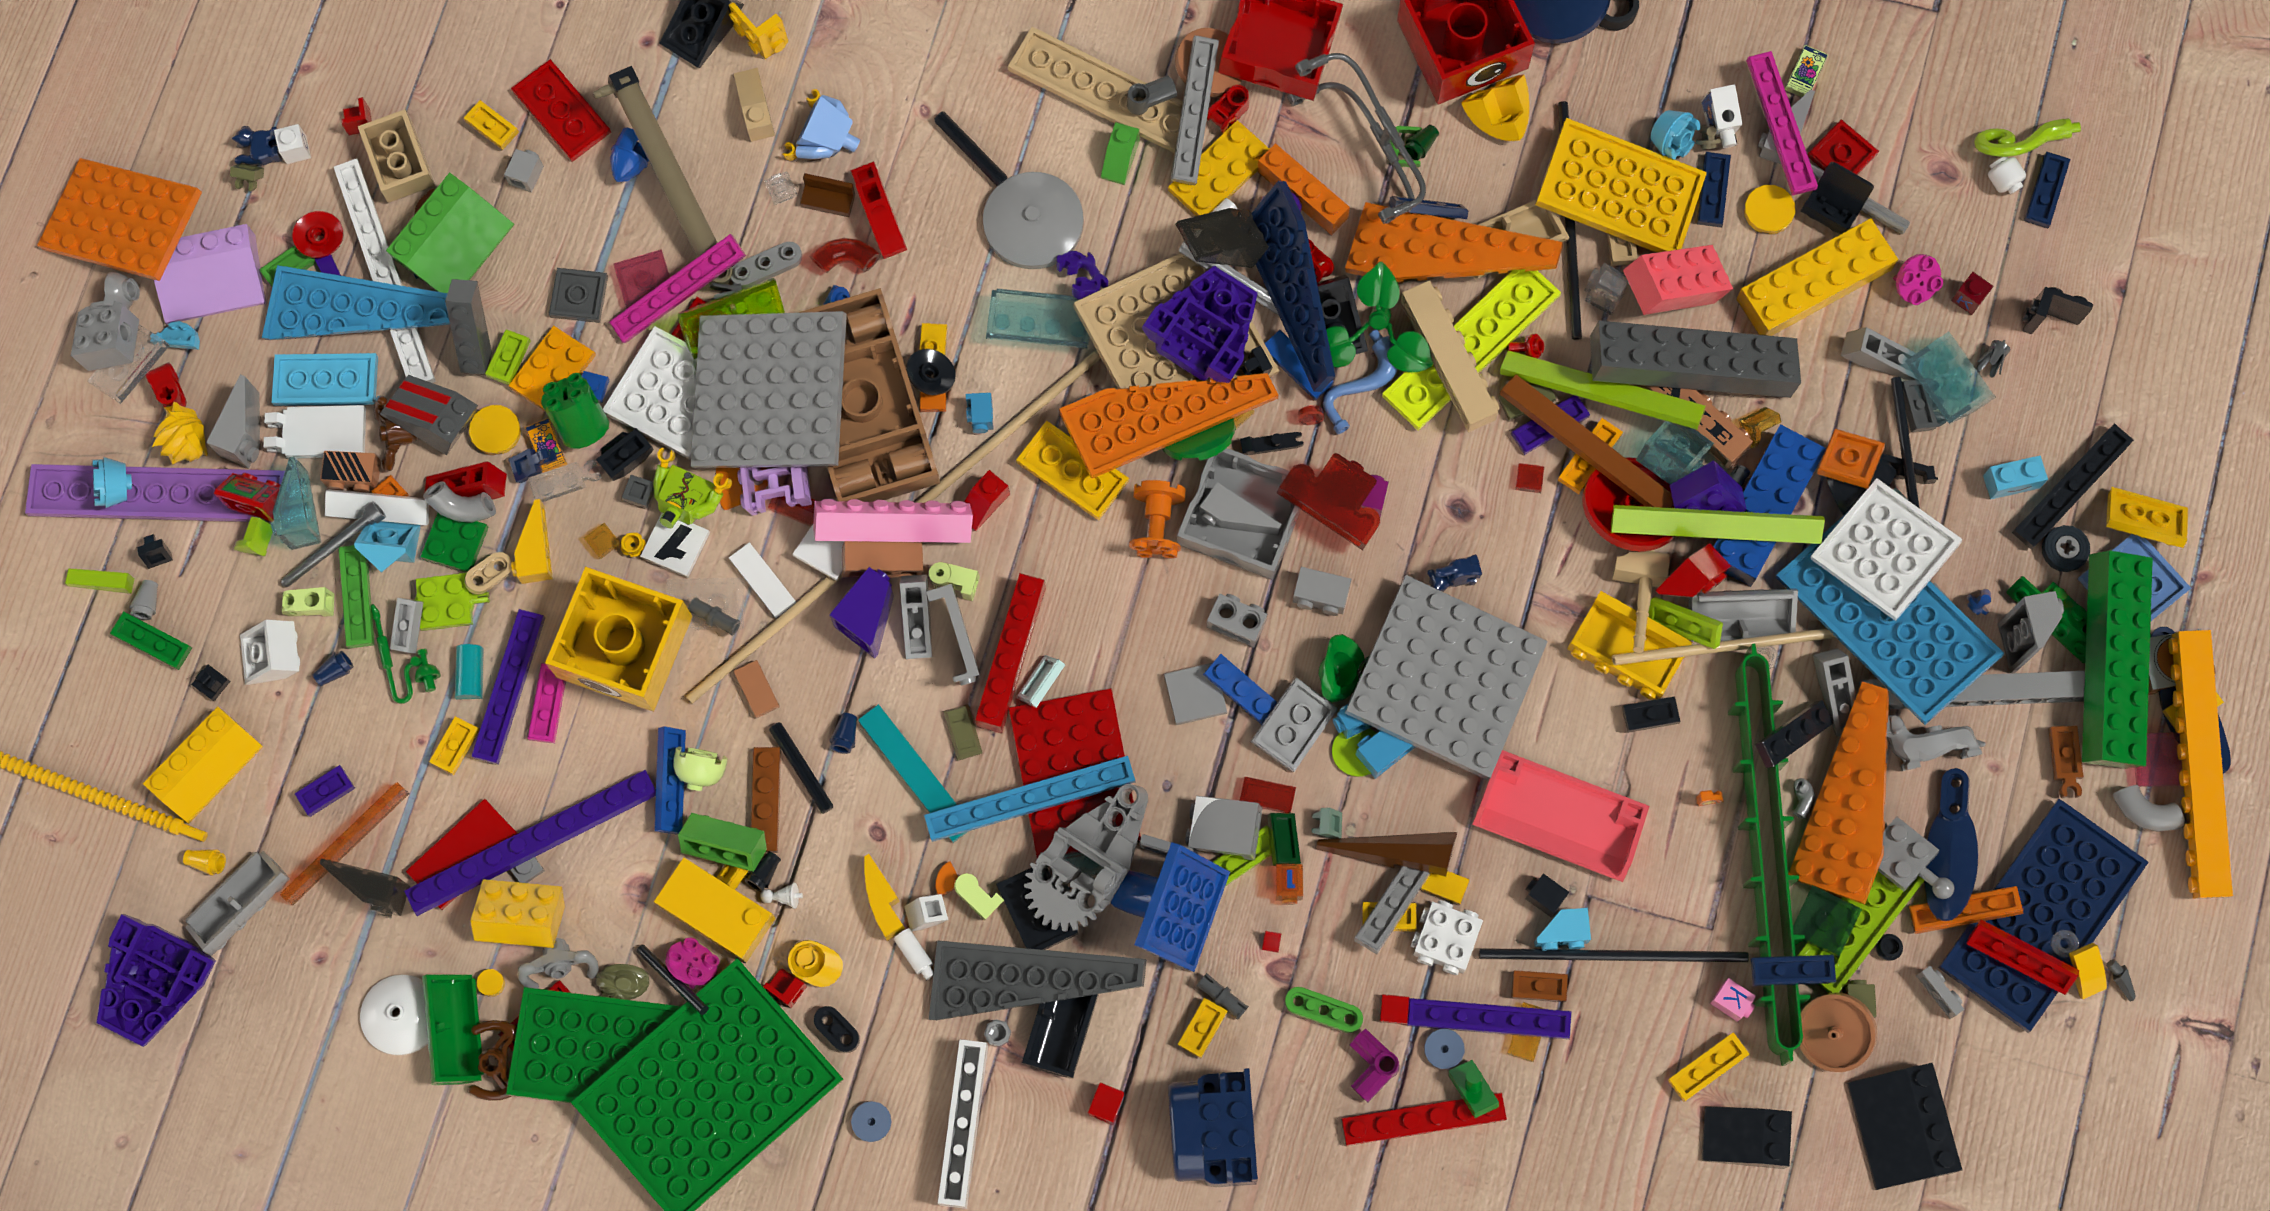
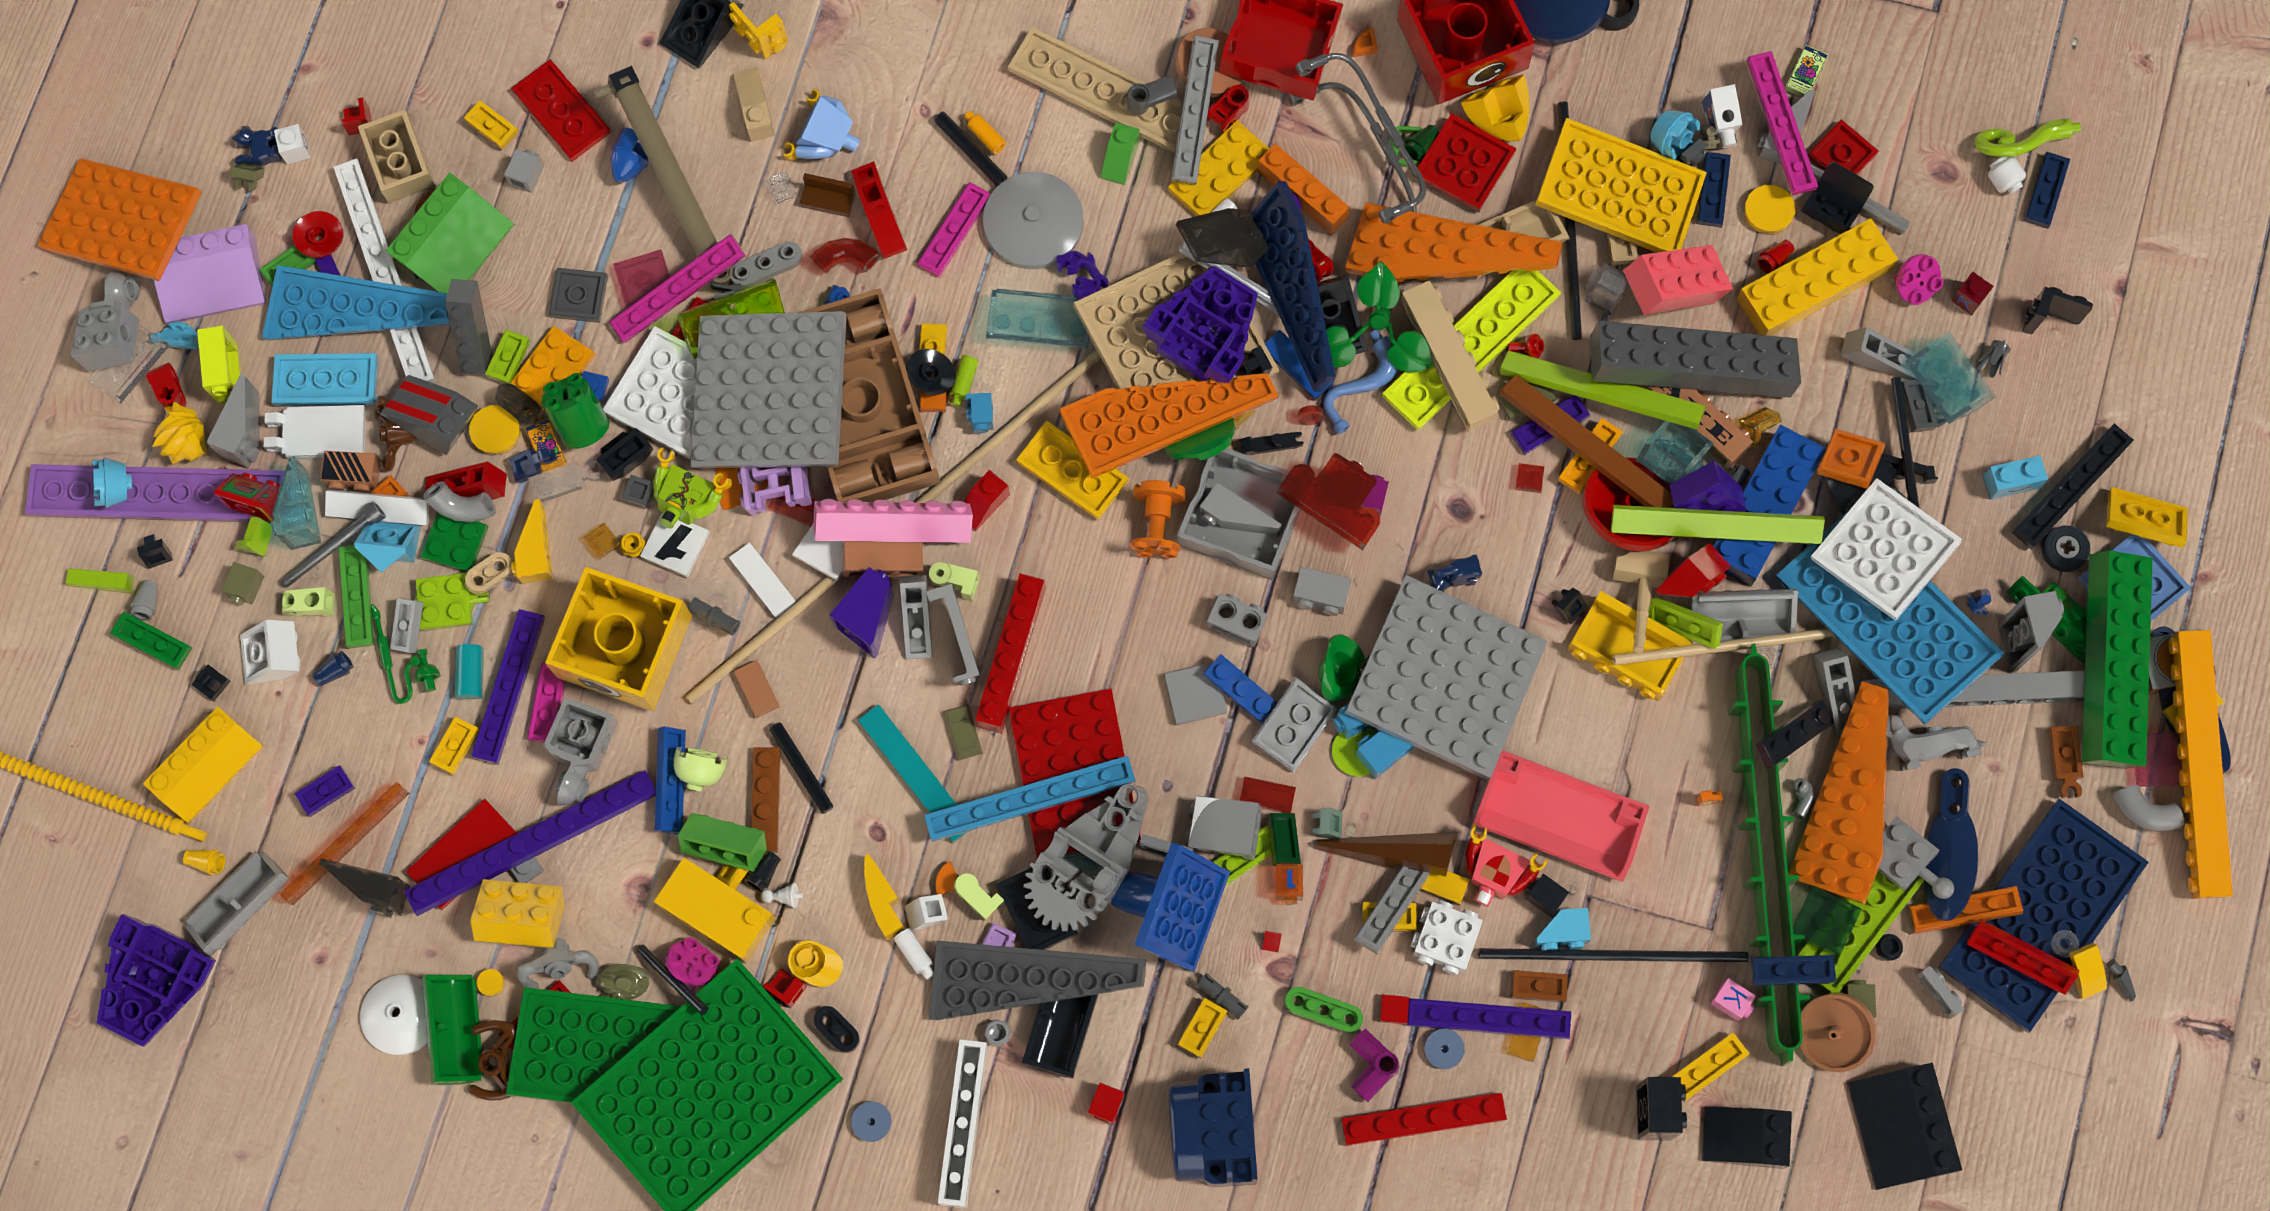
dark blue cone [830,713,857,754] -> none
light aqua tile [1017,655,1065,708] -> none
dark blue tile [1389,196,1469,219] -> none
green tile [1449,1060,1499,1118] -> none
black plate [1622,696,1681,733] -> none
none -> neon yellow window [197,325,241,405]
none -> olive brick [222,562,265,605]
none -> clear smoke plate [494,383,542,424]
none -> light grey brick [544,697,618,805]
none -> dark pink tile [917,182,991,278]
none -> lime cylinder [950,355,979,407]
none -> light orange cylinder [964,111,1007,155]
none -> lavender tile [982,922,1017,947]
none -> orange tile [1353,27,1378,57]
none -> red plate [1414,113,1517,213]
none -> torso [1464,823,1548,907]
none -> black tile [1552,587,1587,624]
none -> black brick [1636,1077,1687,1141]
none -> dark grey plate [1679,138,1707,167]
none -> red cone [1757,240,1795,274]

